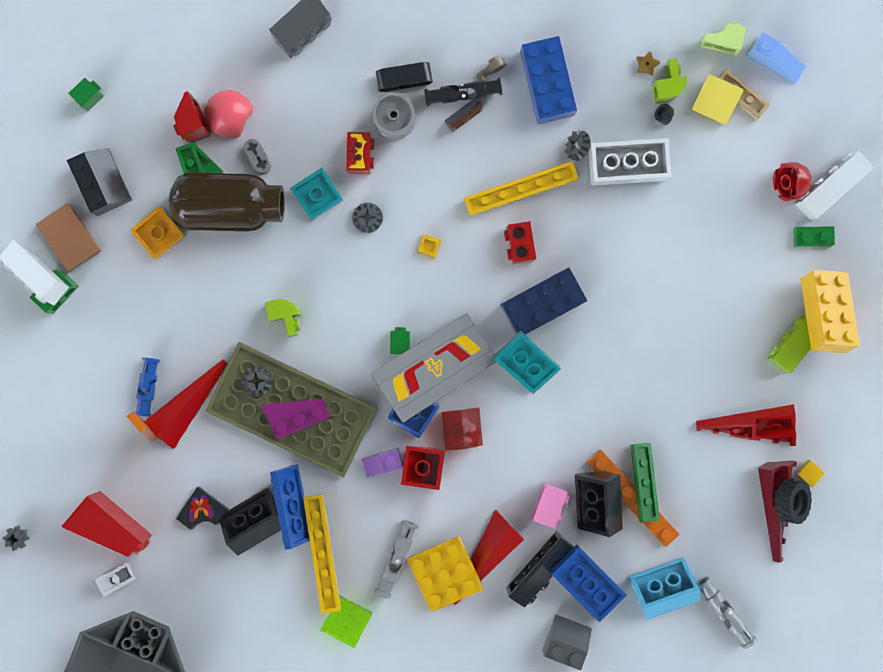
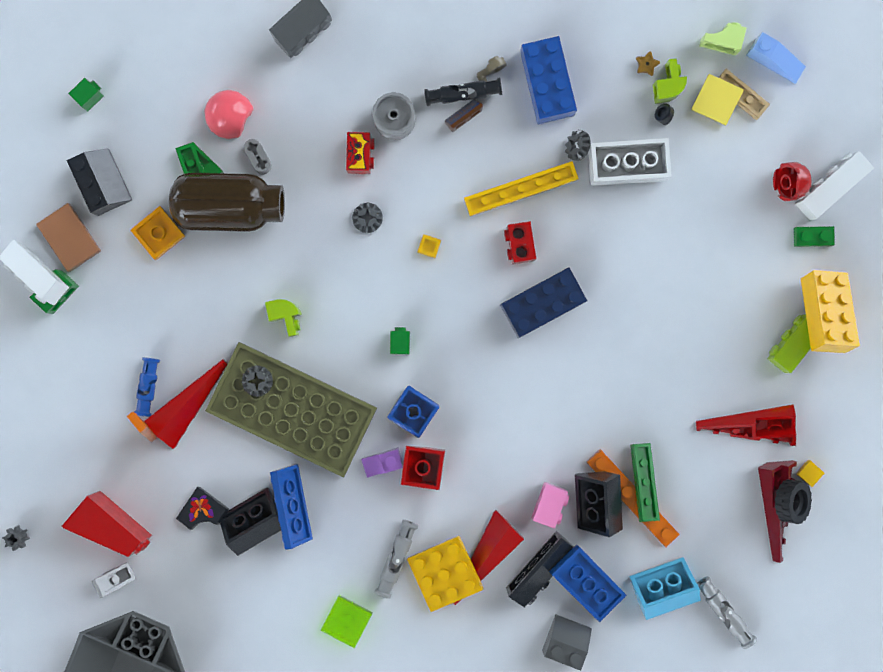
red slope [173,91,211,143] -> none
magenta wing [262,399,331,440] -> none
teal plate [290,168,344,221] -> none
yellow plate [303,494,341,614] -> none
light grey hinge [371,313,496,423] -> none
black beam [375,62,433,92] -> none
clear red slope [441,407,483,451] -> none
teal plate [493,330,561,394] -> none

